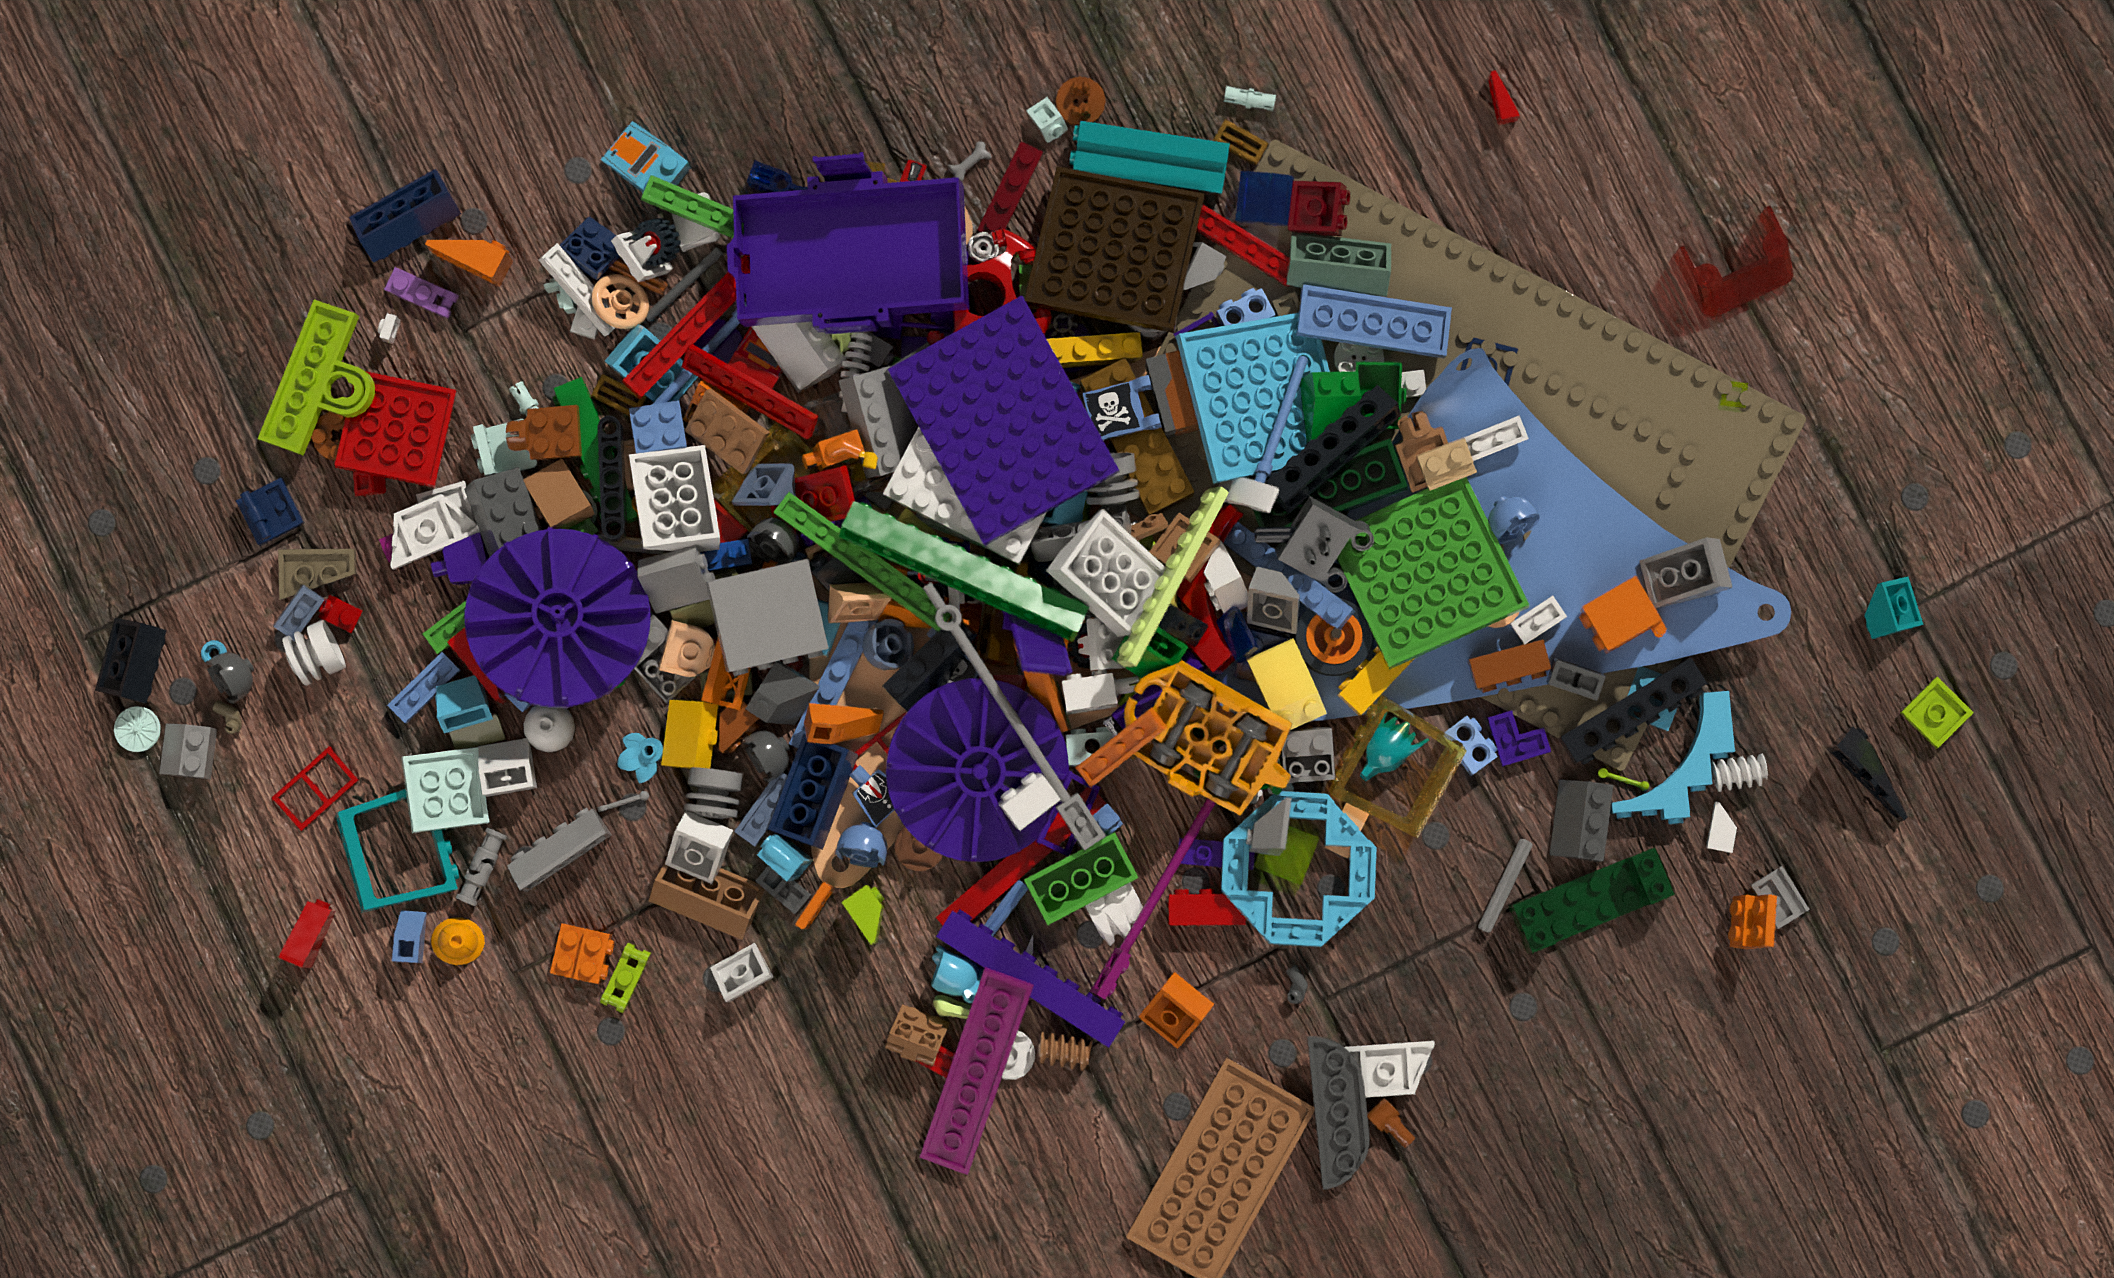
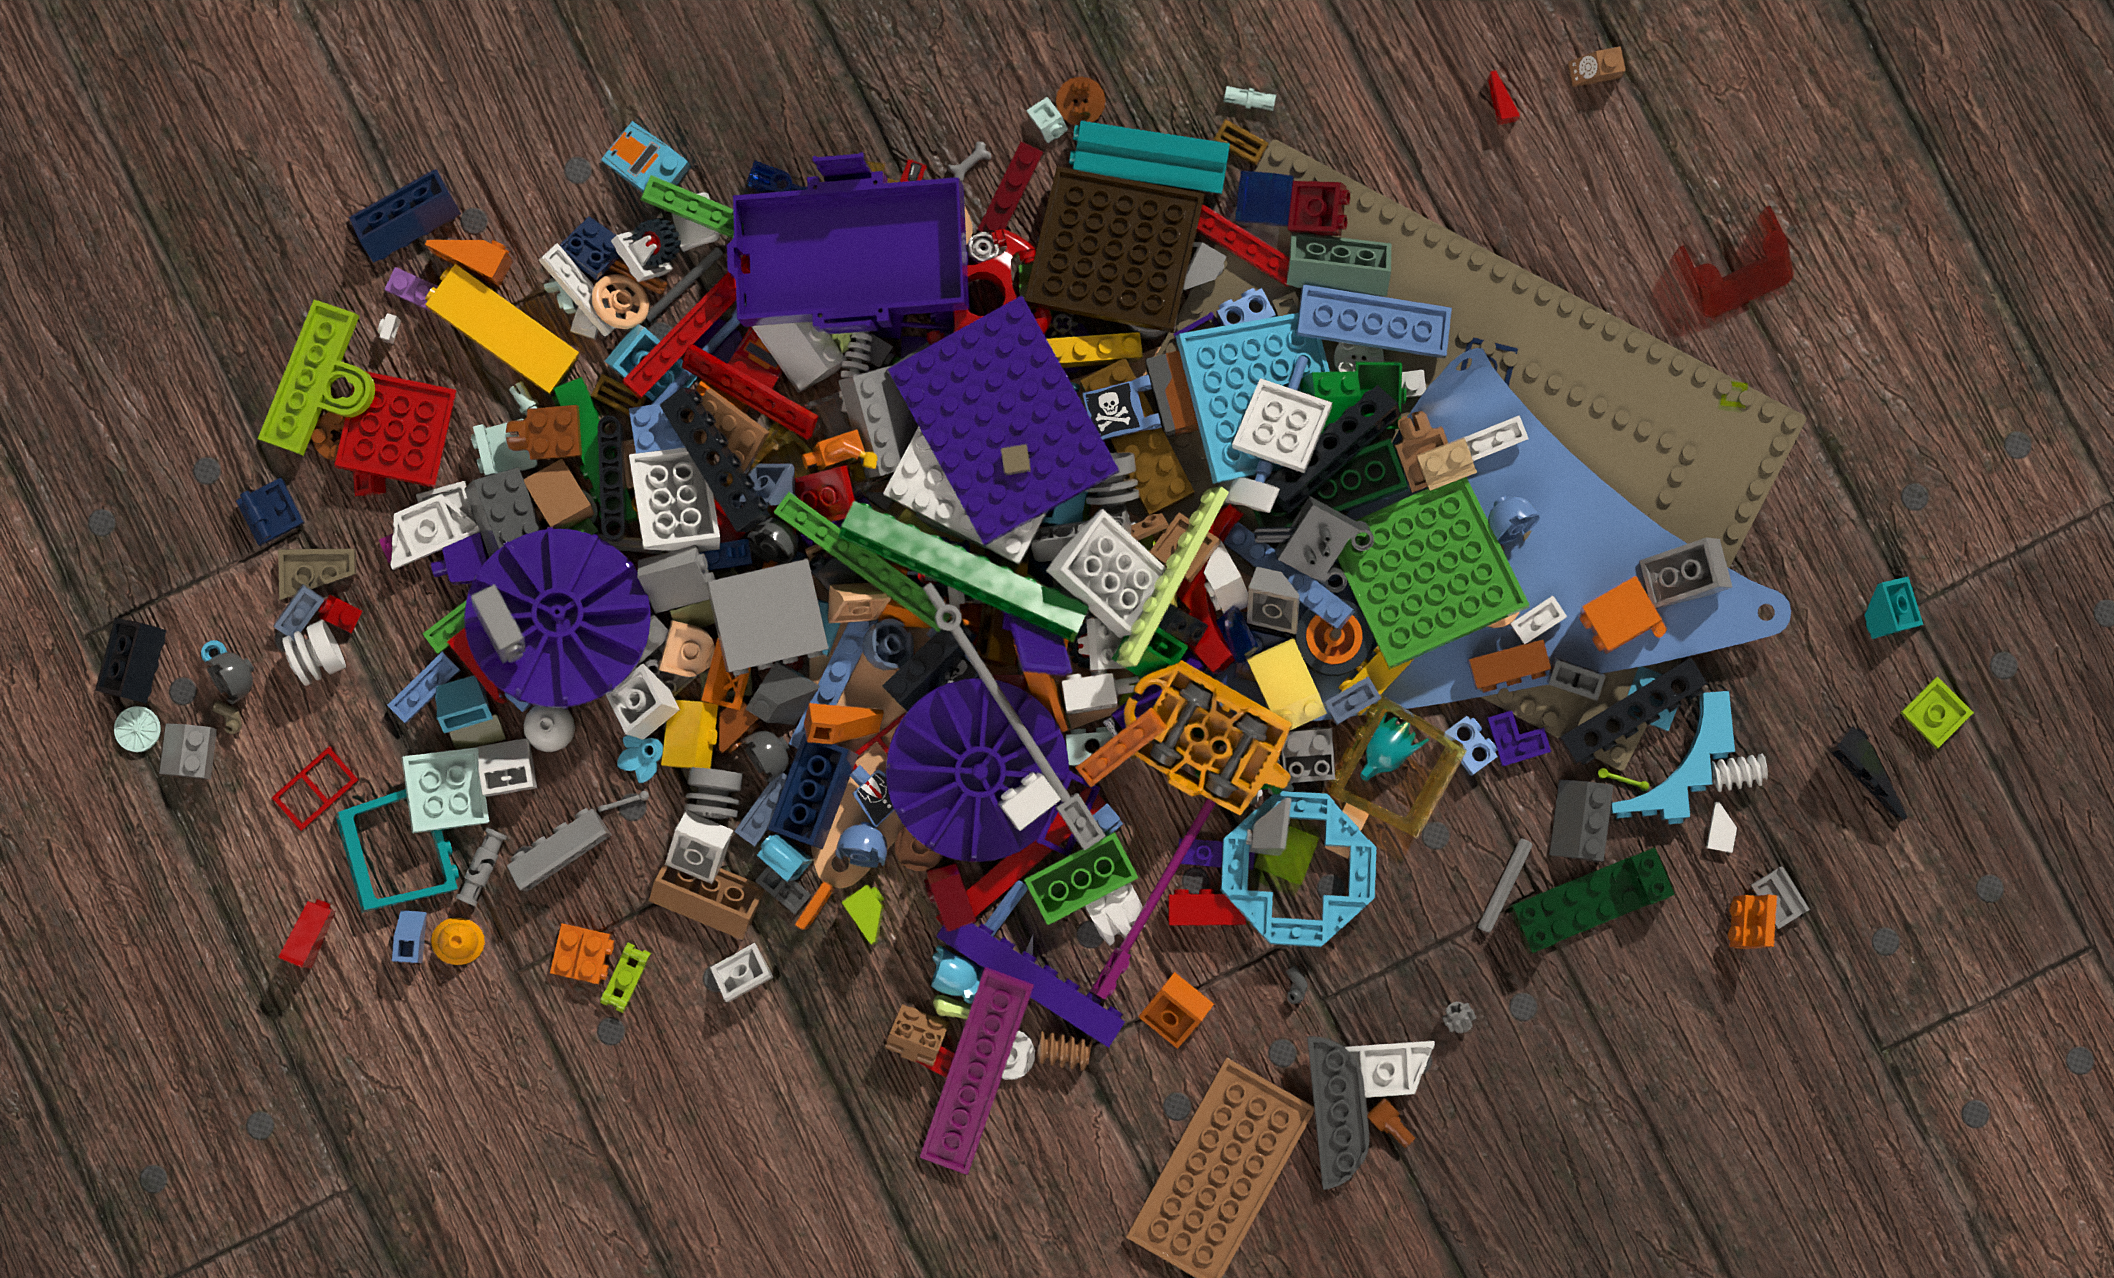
none -> yellow brick [425,264,580,396]
none -> light grey brick [471,585,526,663]
none -> white slope [606,664,680,740]
none -> black brick [659,387,770,533]
none -> dark red wedge [924,860,976,932]
none -> dark tan tile [1001,444,1031,476]
none -> white plate [1232,378,1332,473]
none -> sand blue plate [1324,676,1381,724]
none -> light grey gear [1442,1002,1476,1033]
none -> medium nougat slope [1568,46,1626,87]

